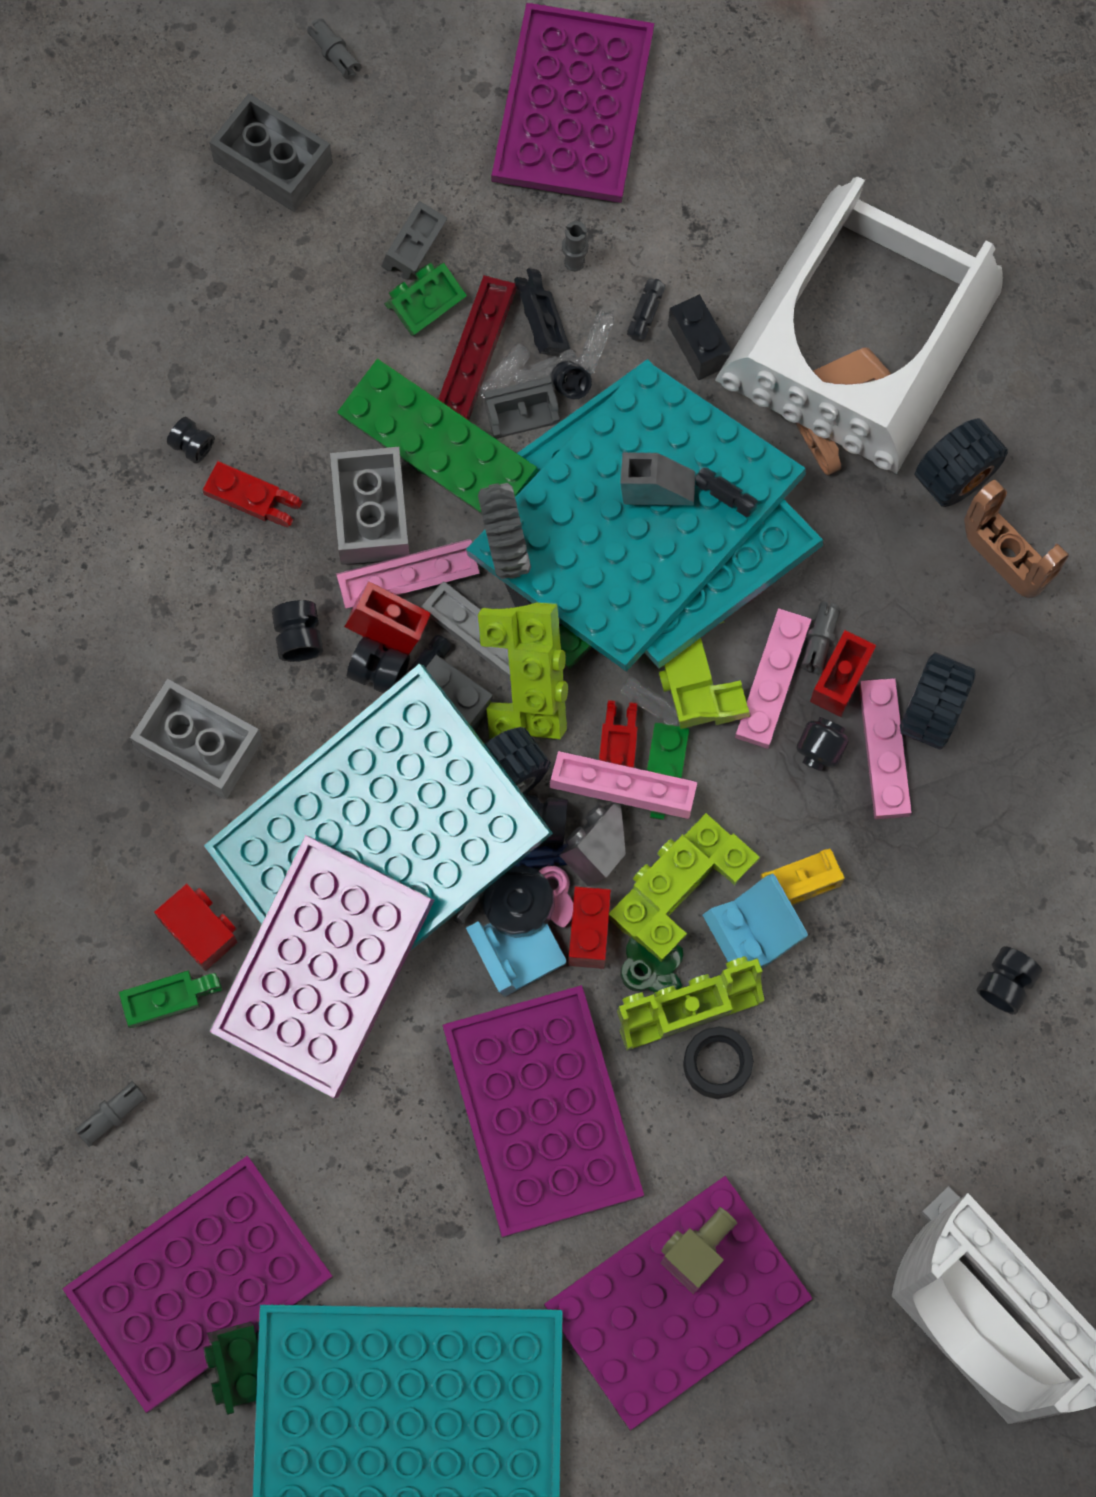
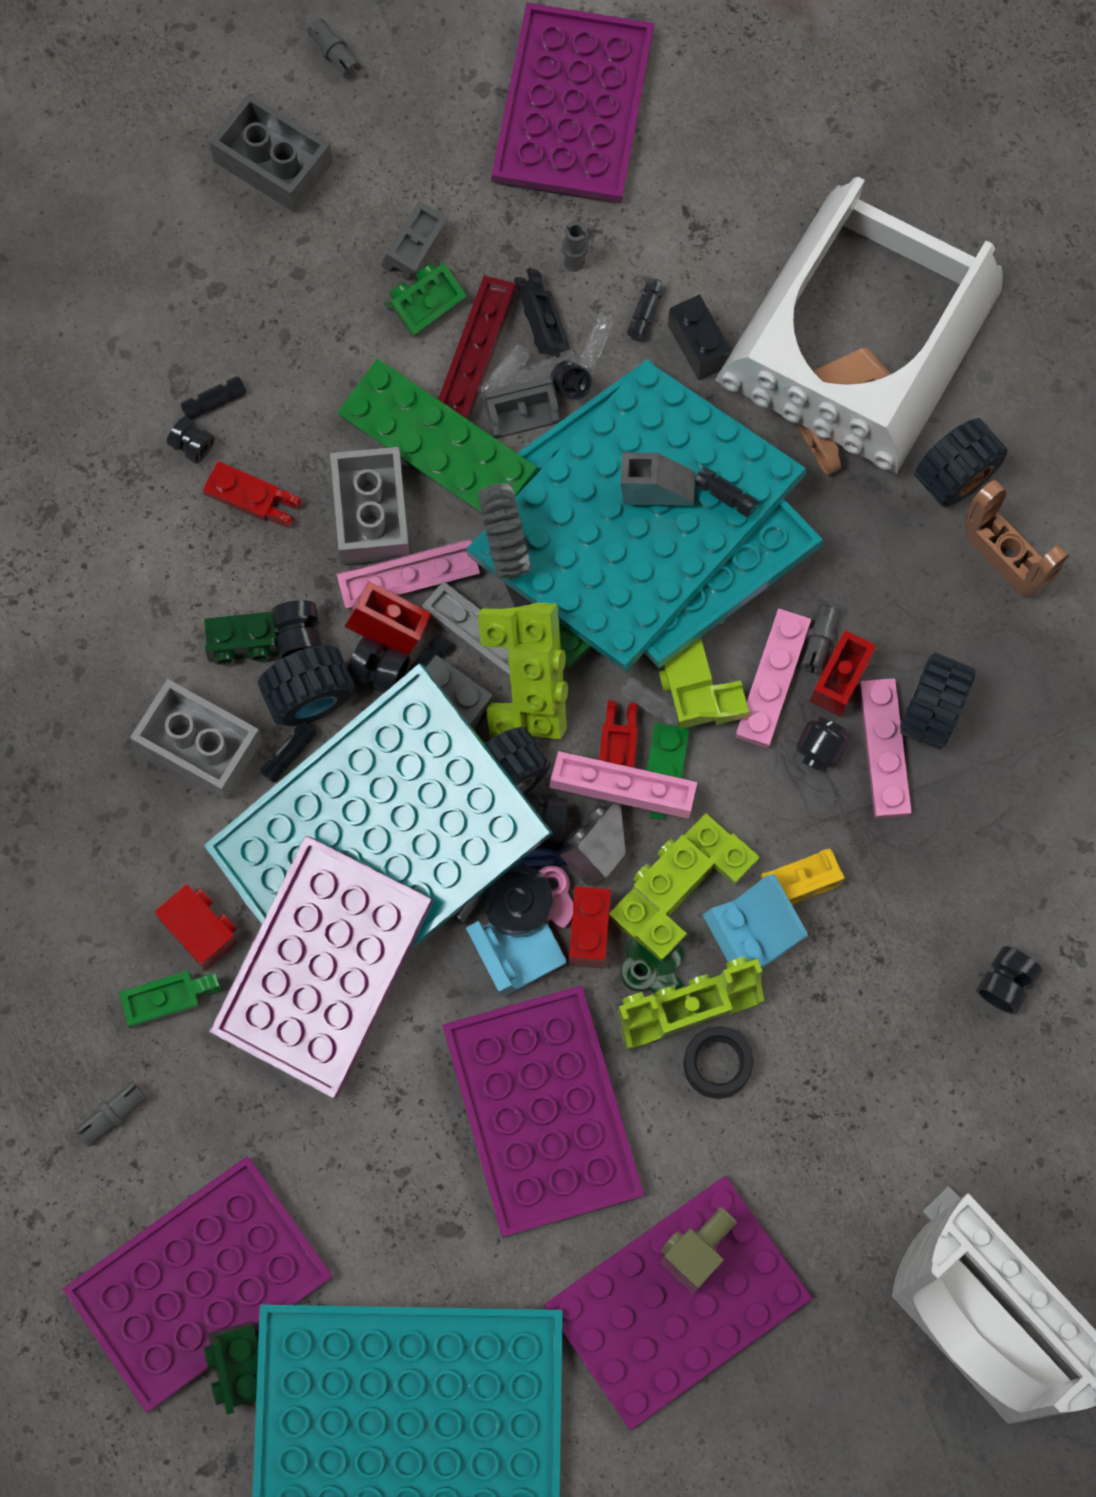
none -> black axle [181,376,246,420]
none -> dark green bracket [204,612,278,665]
none -> black wheel [257,646,356,726]
none -> black axle [261,721,316,782]

